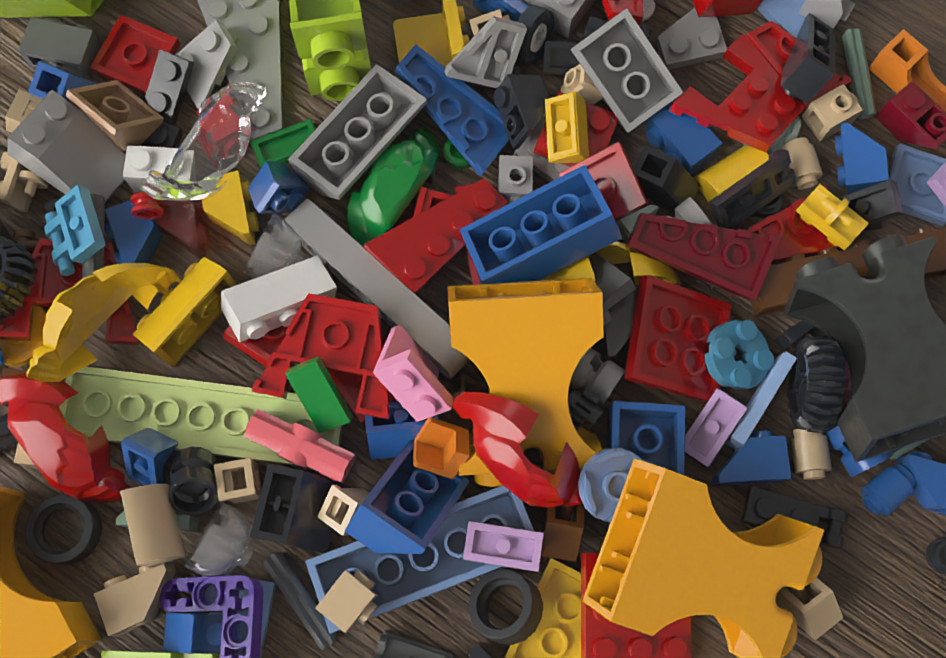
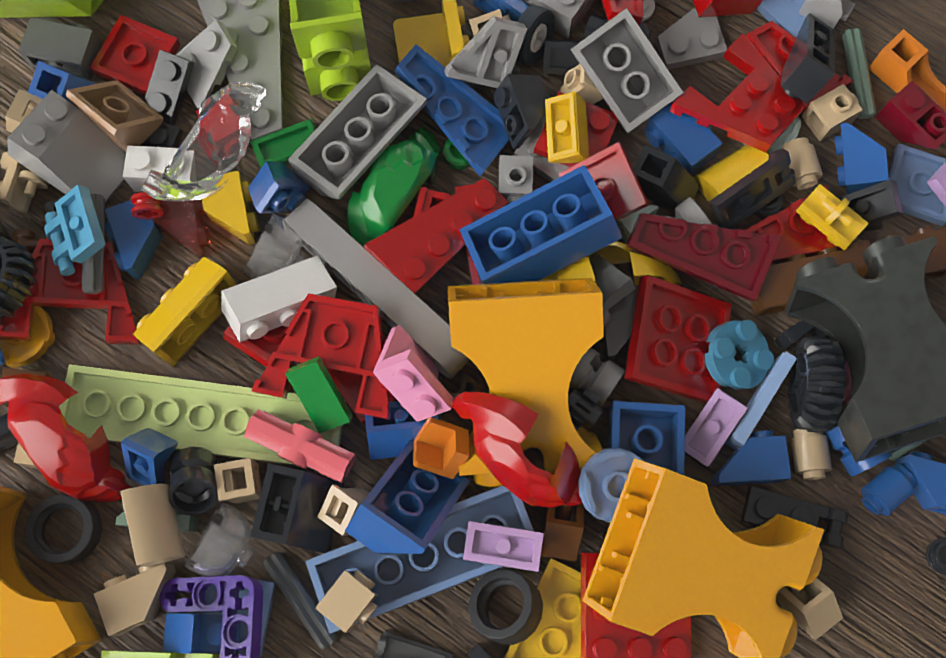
yellow animal [27,263,181,382] -> none

